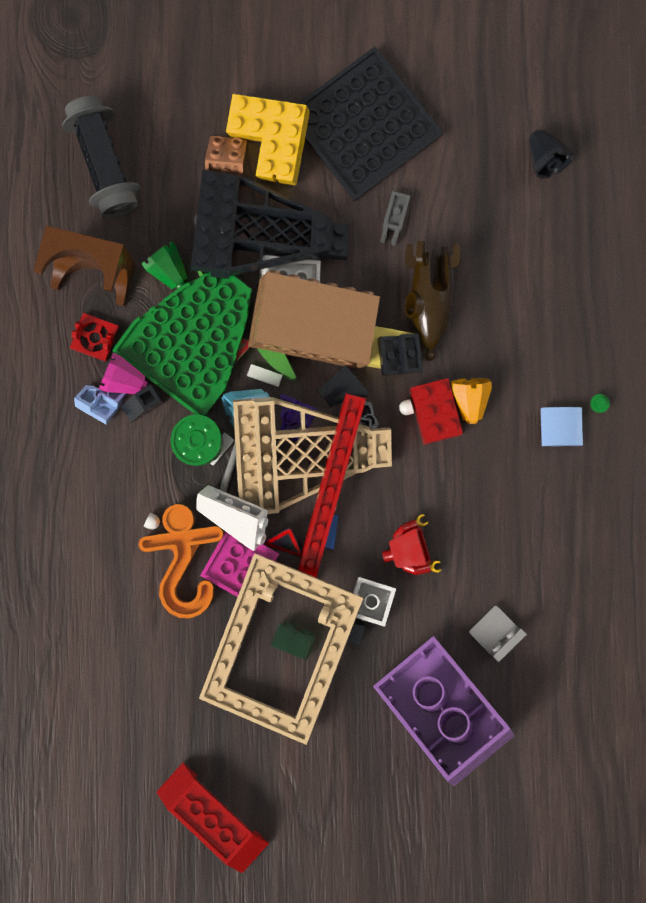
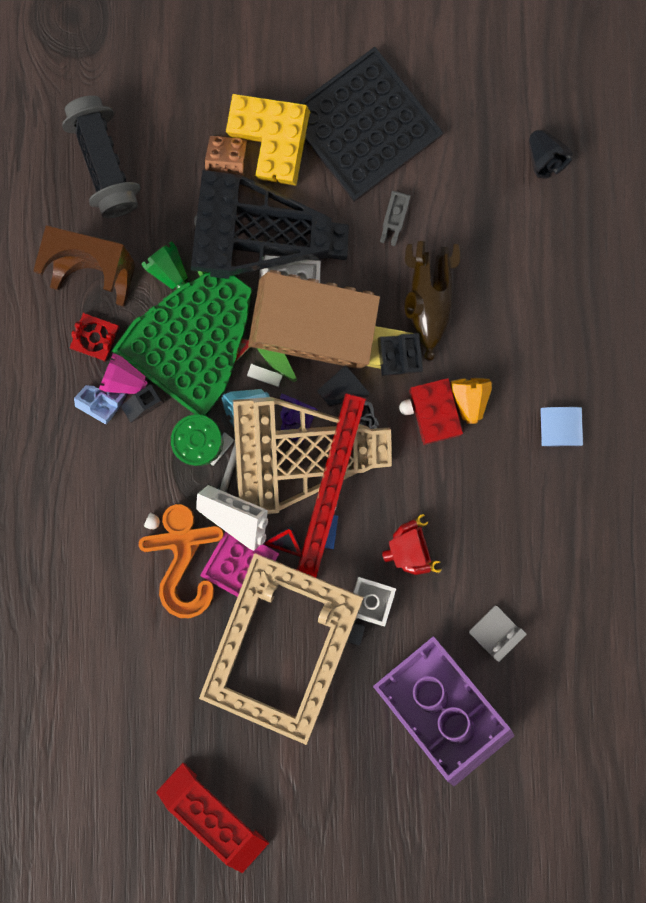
clear green brick [271,621,316,660] -> none
green plate [590,394,610,413] -> none

